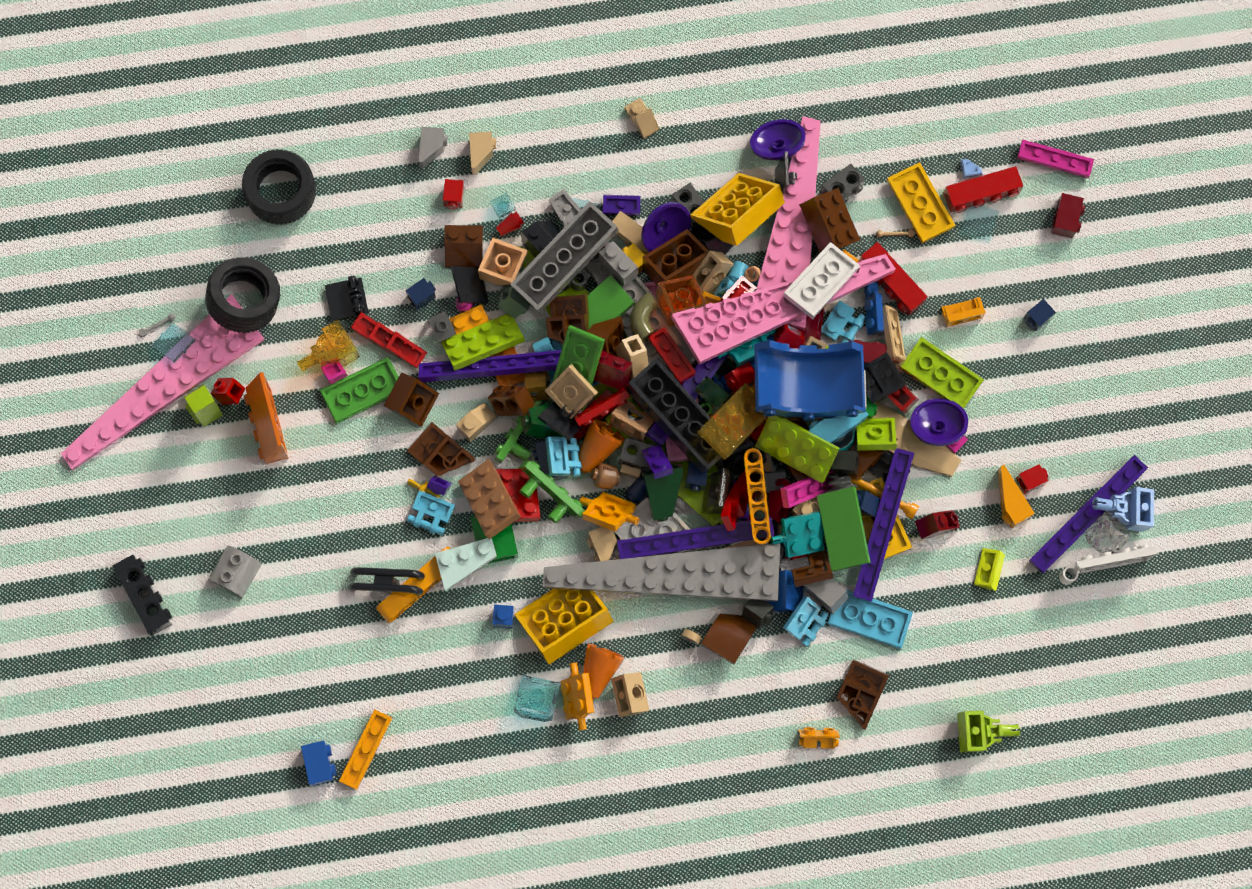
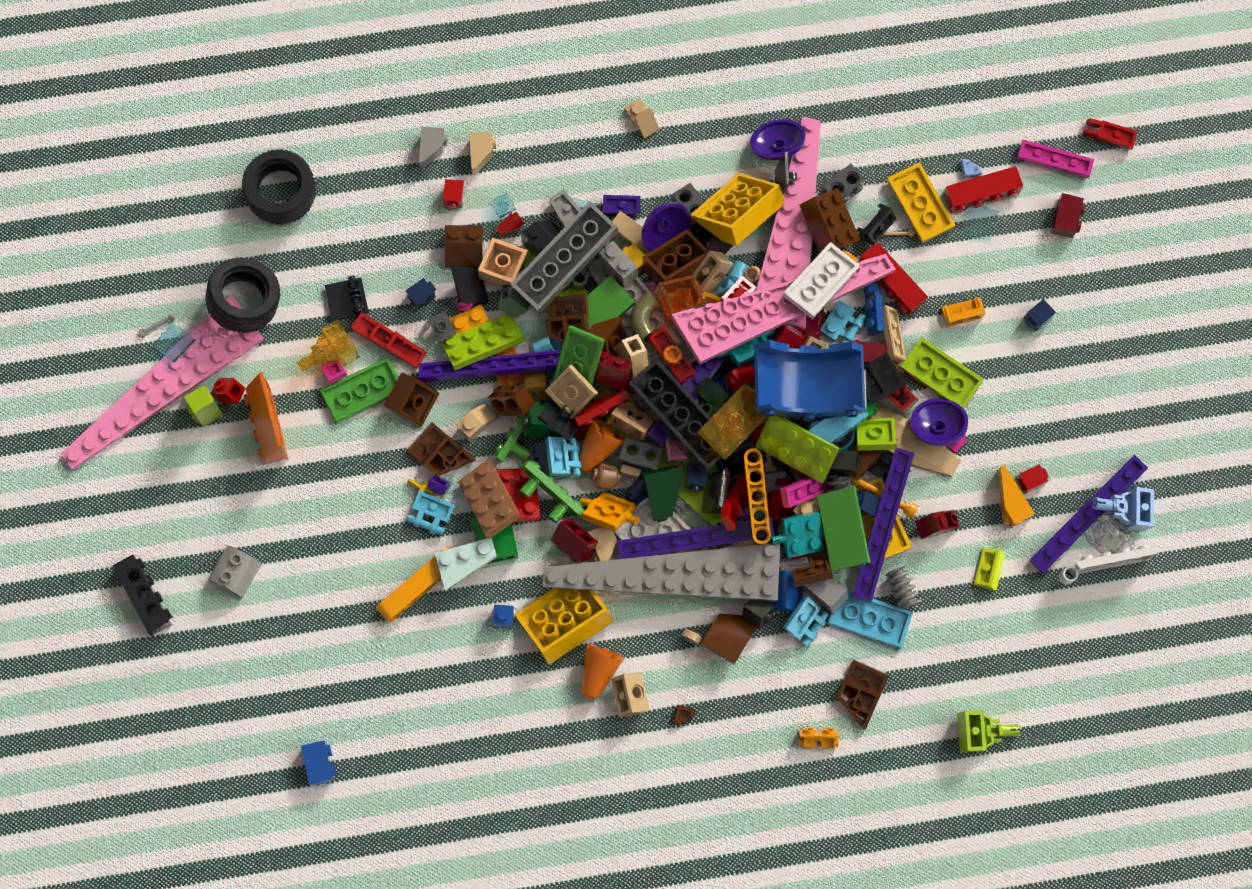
light orange plate [339,709,393,790] -> none
black piece [348,567,425,595] -> none
clear light blue slope [514,674,561,722] -> none
light orange plate [560,663,594,731] -> none
dark purple plate [642,445,673,479] -> none
none -> dark red brick [551,519,598,563]
none -> orange tile [663,345,682,366]
none -> reddish brown tile [672,705,696,725]
none -> black hinge [856,203,897,245]
none -> light grey piece [885,565,922,609]
none -> red hinge [1083,118,1138,150]

